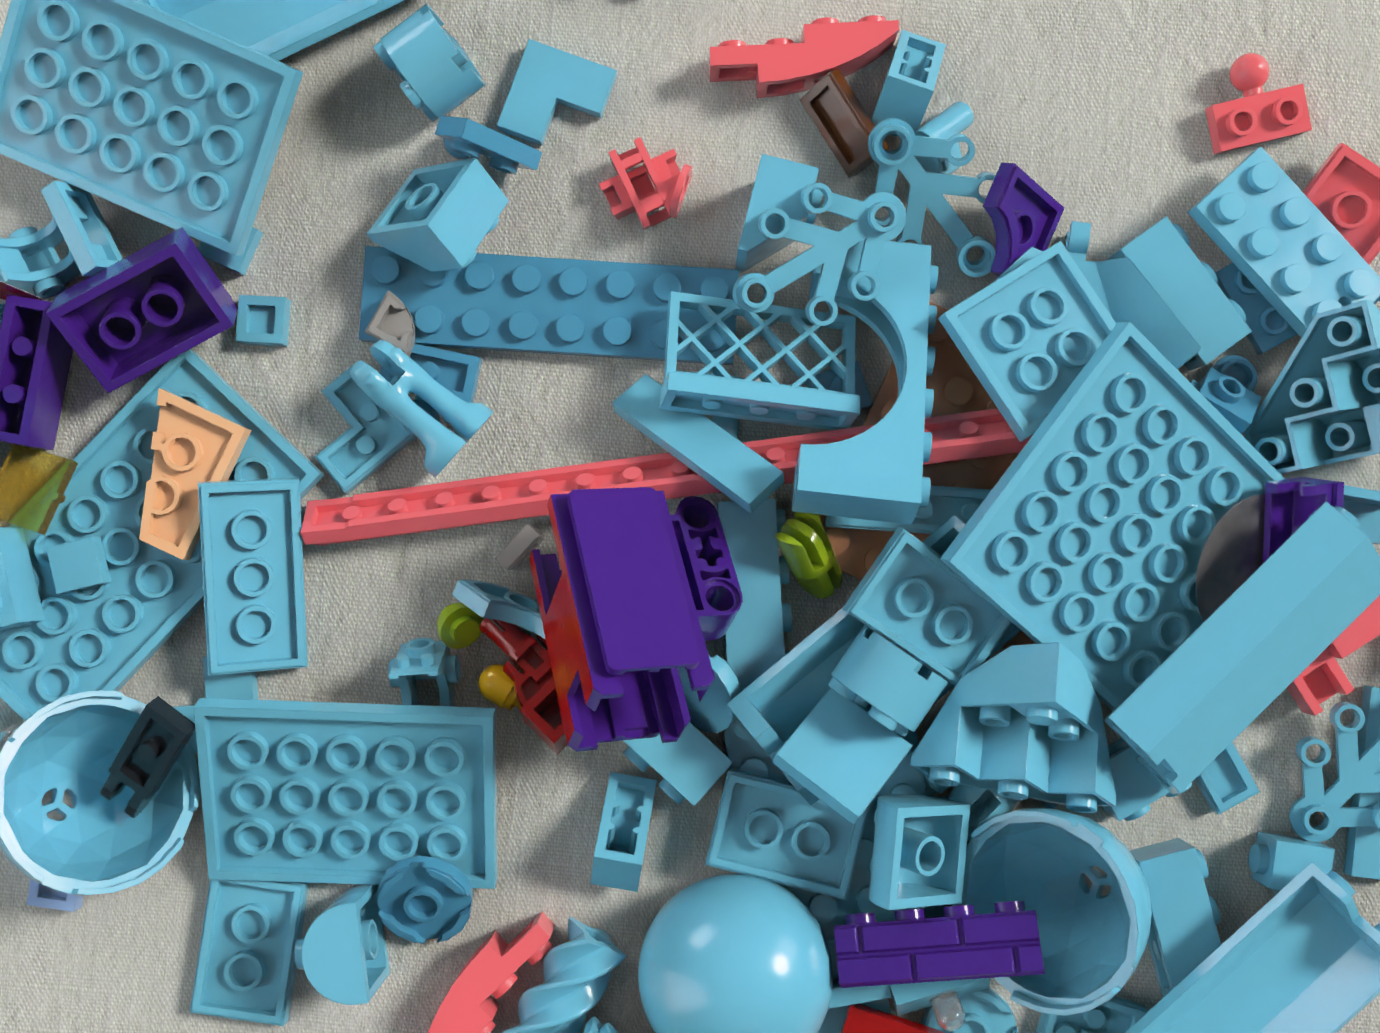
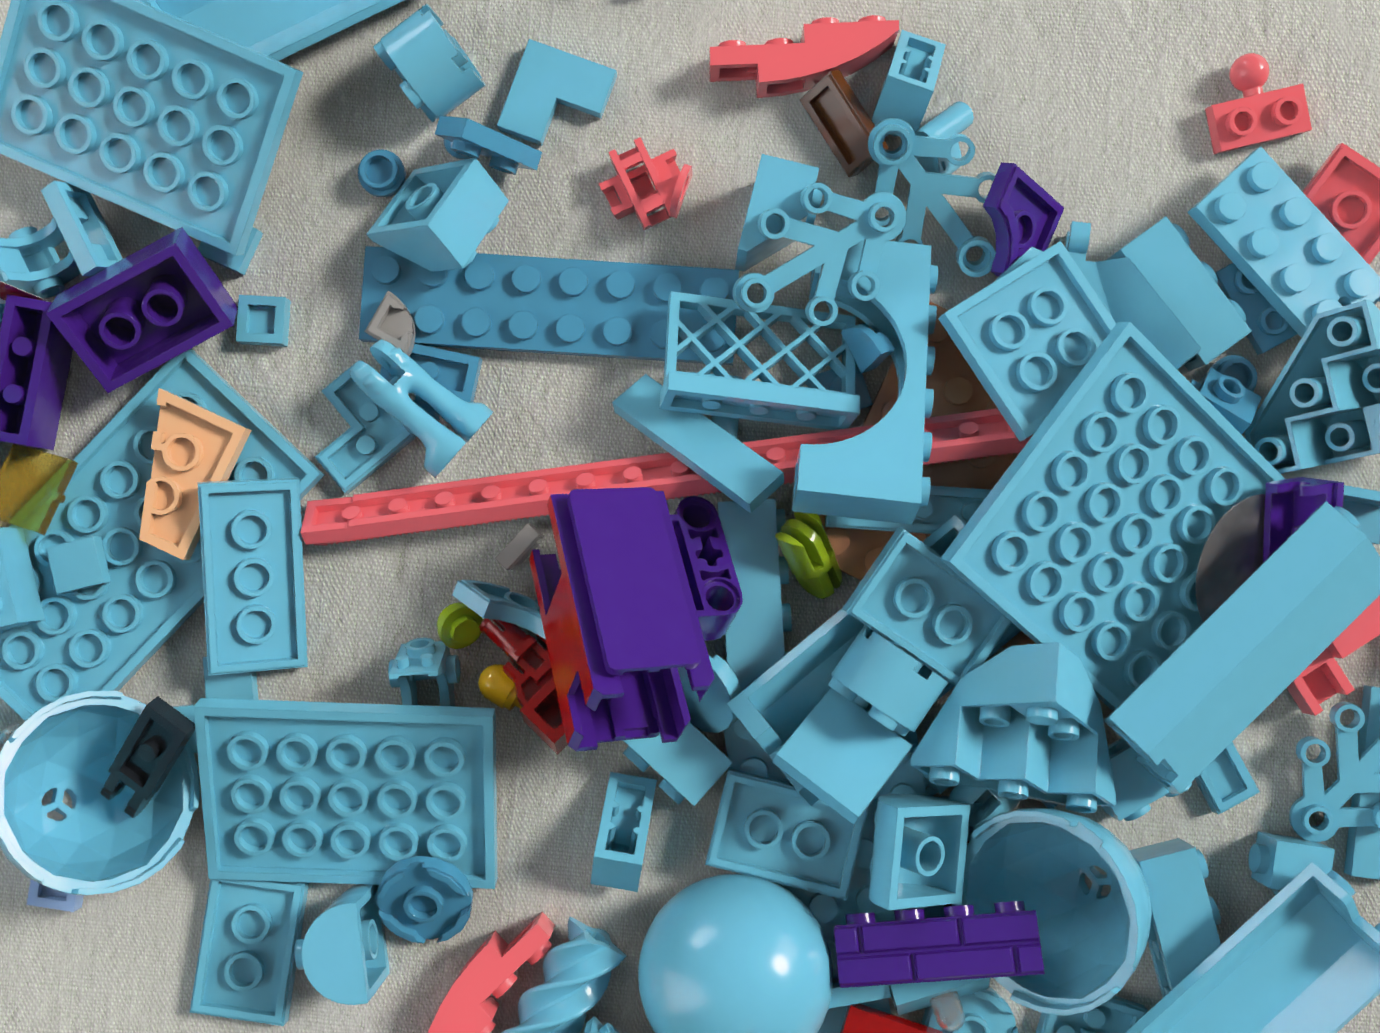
none -> dark azure plate [358,149,406,197]
none -> dark azure tile [841,323,895,374]

